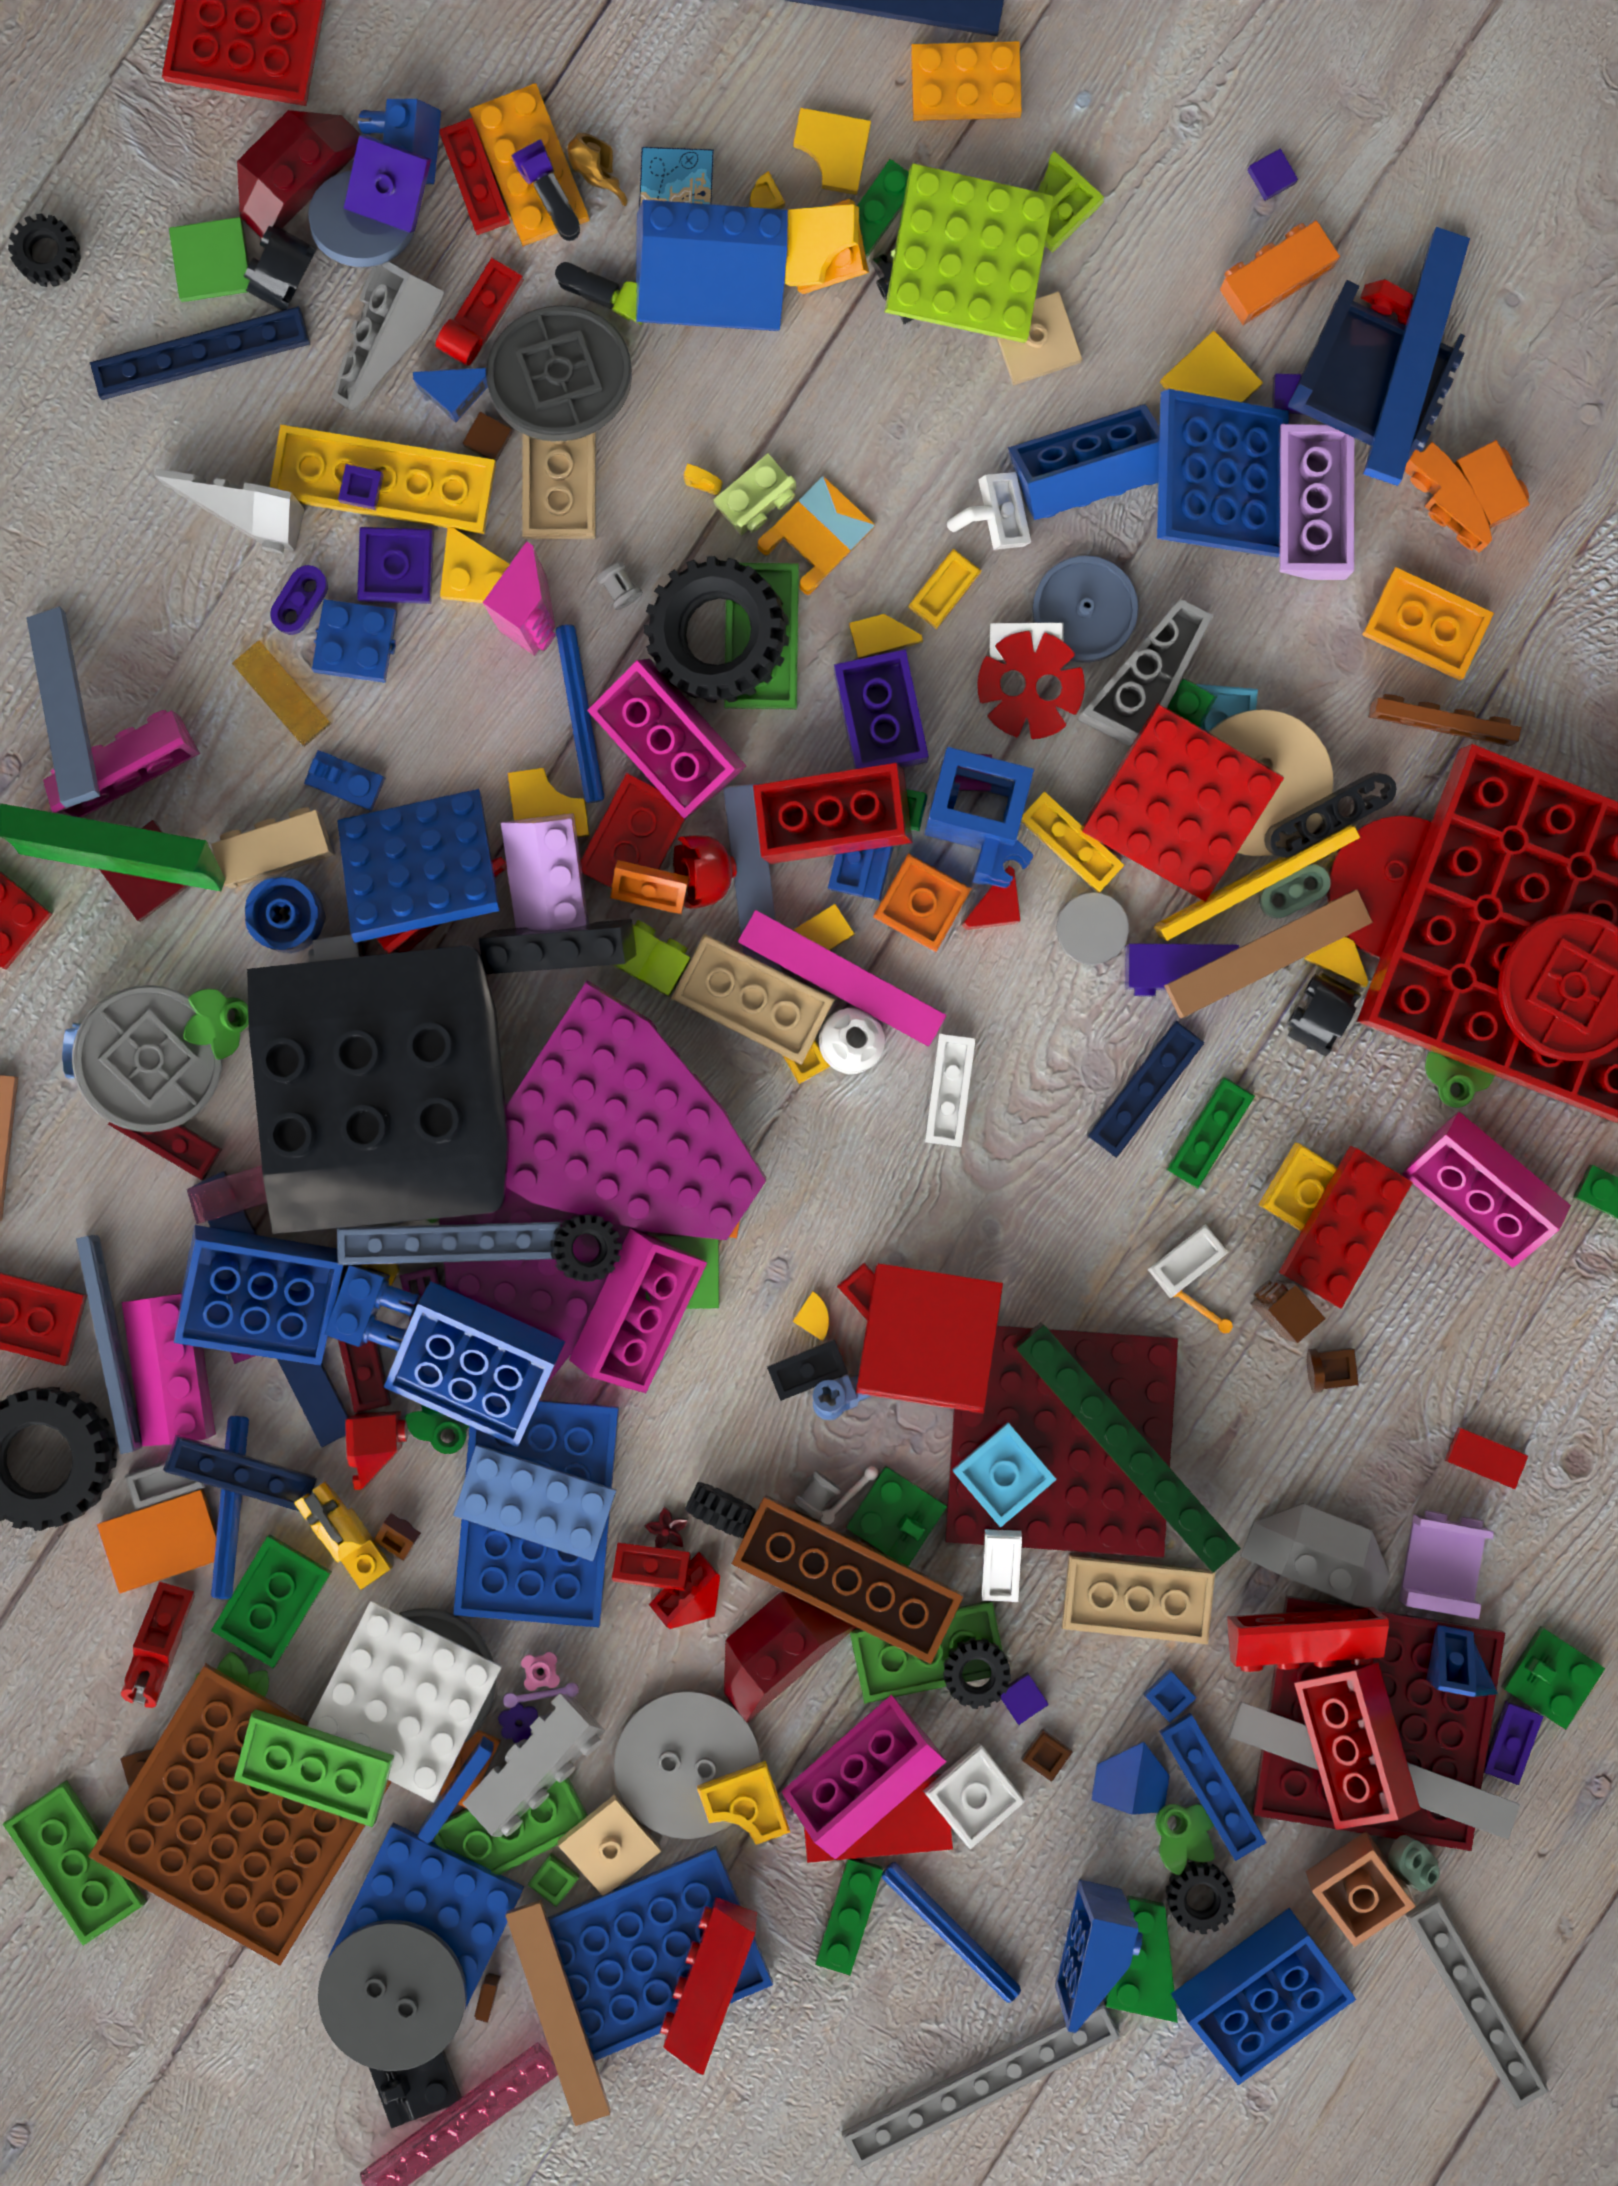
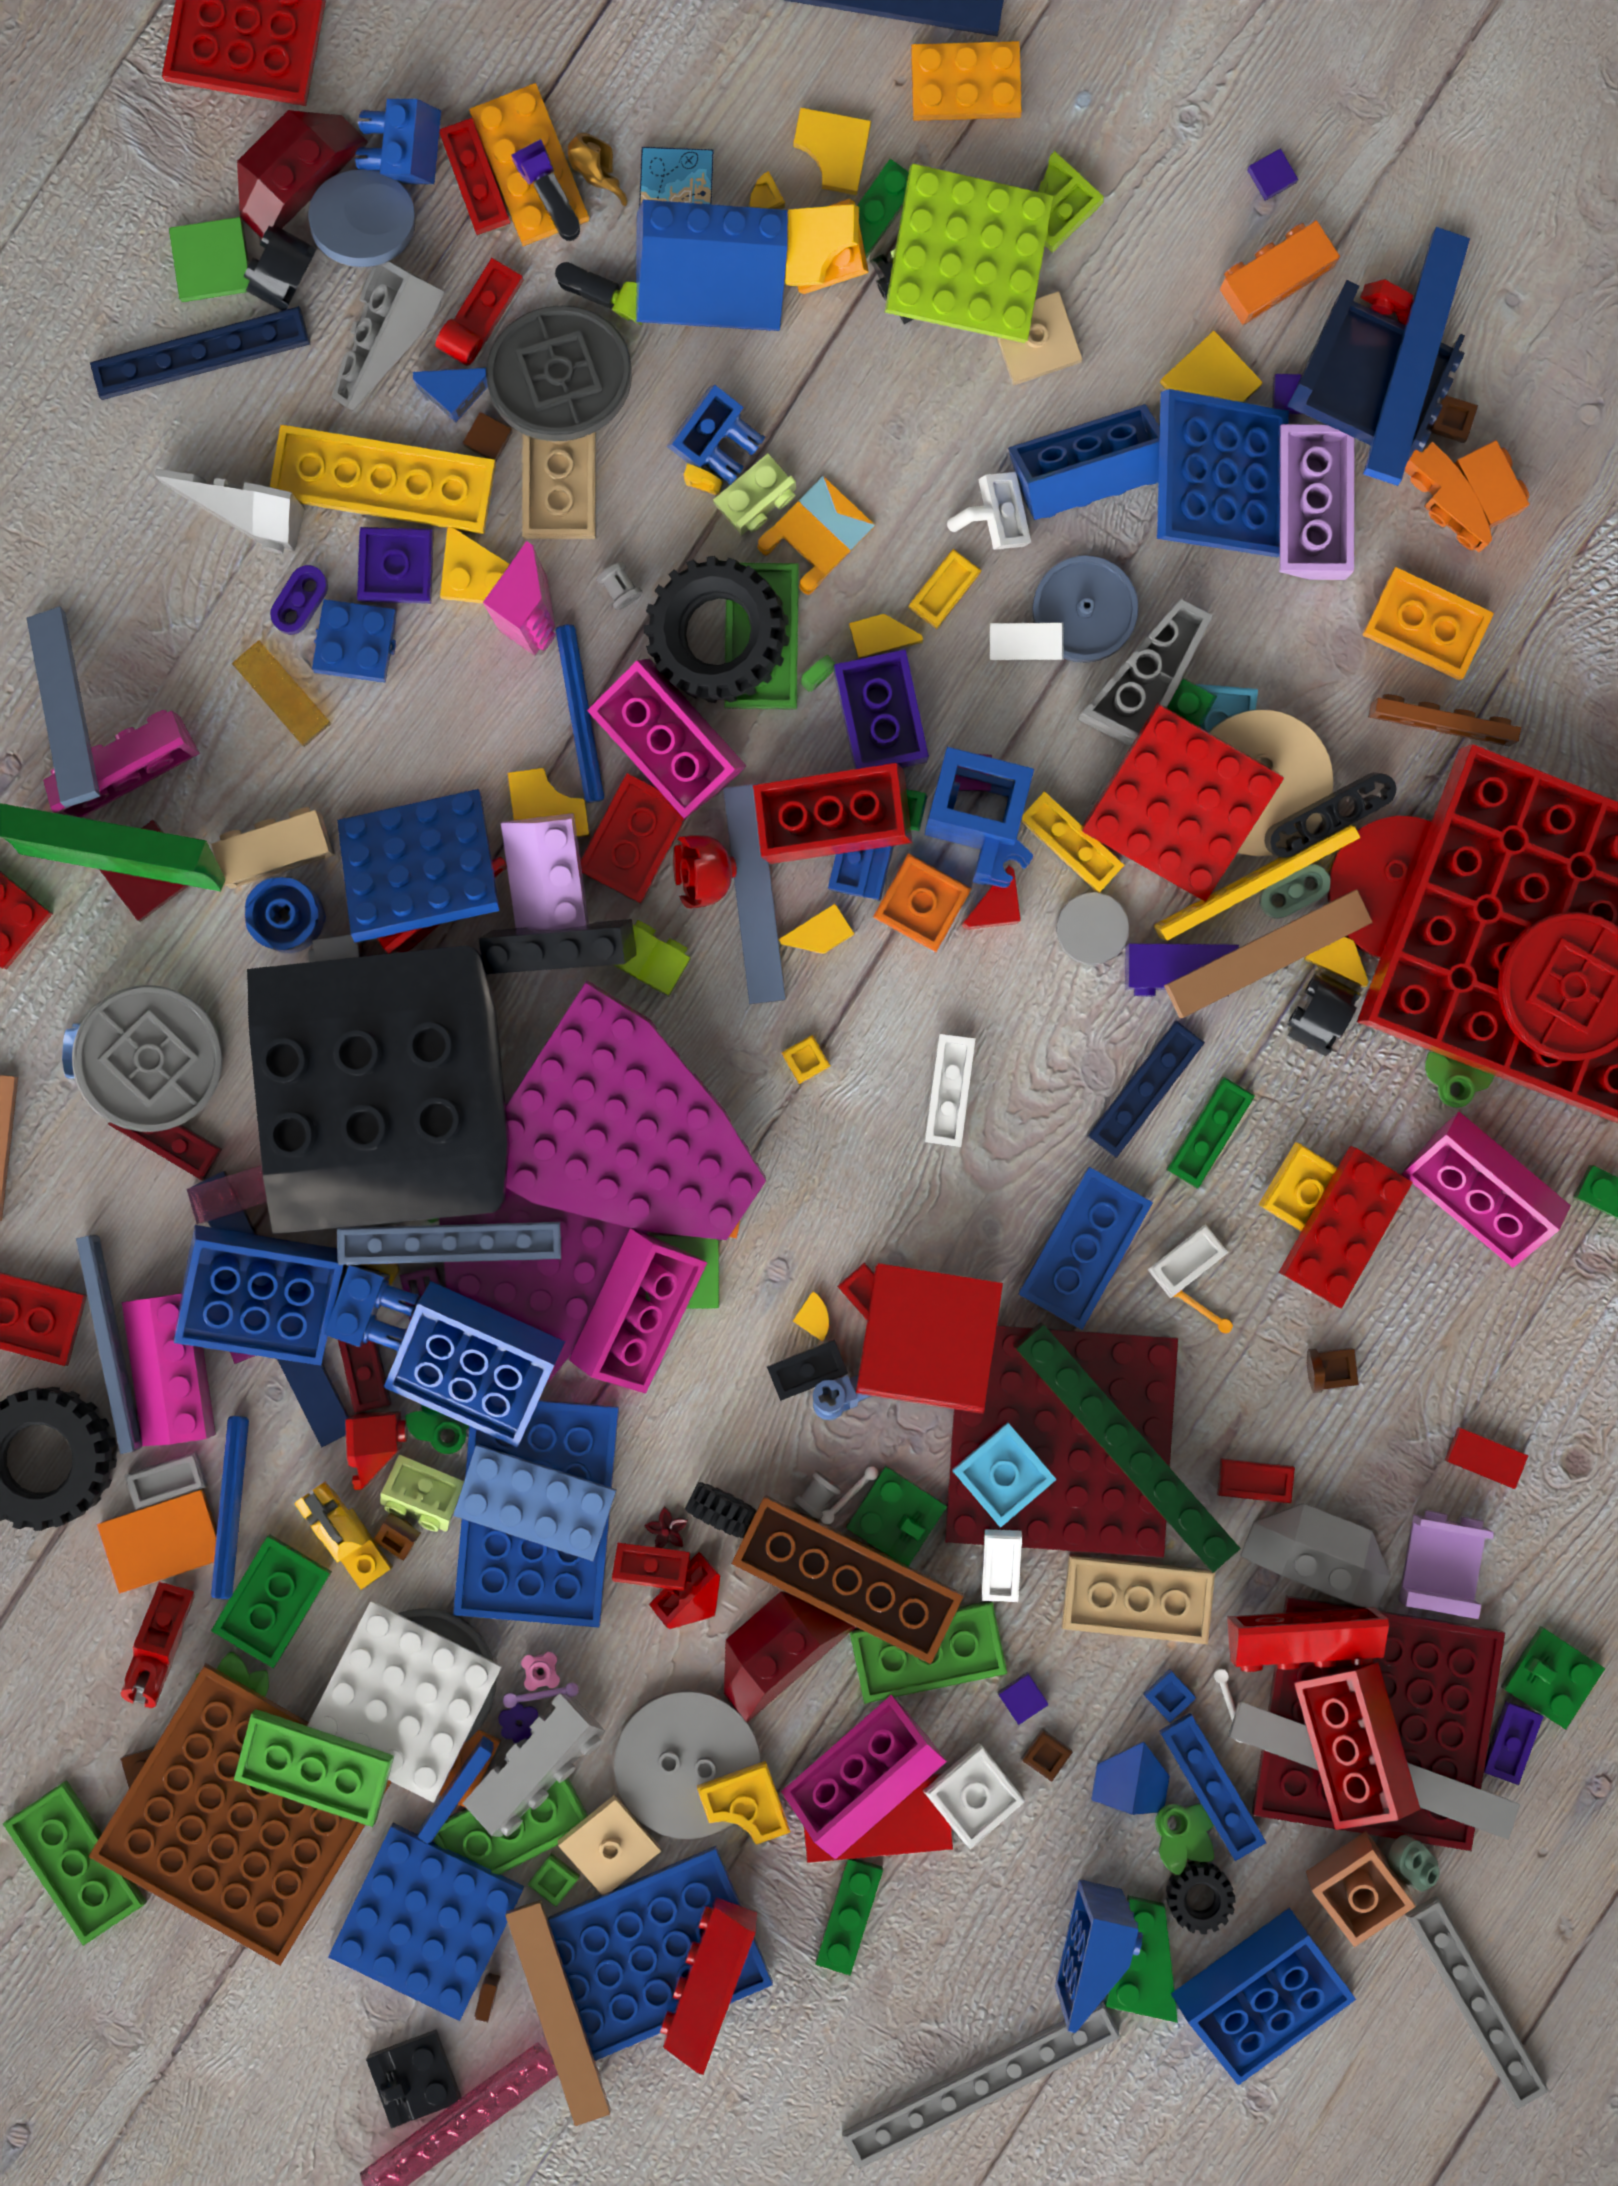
black tyre [8,213,81,287] -> none
dark blue tile [163,1435,317,1512] -> none
bright green plate [183,989,248,1060] -> none
blue plate [304,750,386,812] -> none
dark grey plate [318,1920,467,2071] -> none
dark purple tile [338,464,384,510] -> none
dark purple plate [343,135,431,233] -> none
black tyre [550,1215,622,1282] -> none
orange plate [610,860,689,914] -> none
tan tile [671,934,835,1065] -> none
dark pink tile [738,909,947,1047] -> none
white piece [818,1008,885,1074] -> none
blue axle [882,1862,1021,2003] -> none
black tyre [943,1637,1011,1709] -> none
red piece [977,631,1085,740] -> none
reddish brown brick [1250,1280,1326,1343] -> none
blue slope [1426,1625,1498,1697] -> none
none -> yellowish green bracket [380,1455,464,1532]
none -> blue brick [666,385,765,485]
none -> bright green tile [801,655,836,692]
none -> blue plate [1018,1167,1153,1330]
none -> white hinge [1213,1668,1243,1743]
none -> red tile [1217,1458,1295,1504]
none -> reddish brown plate [1430,395,1478,443]

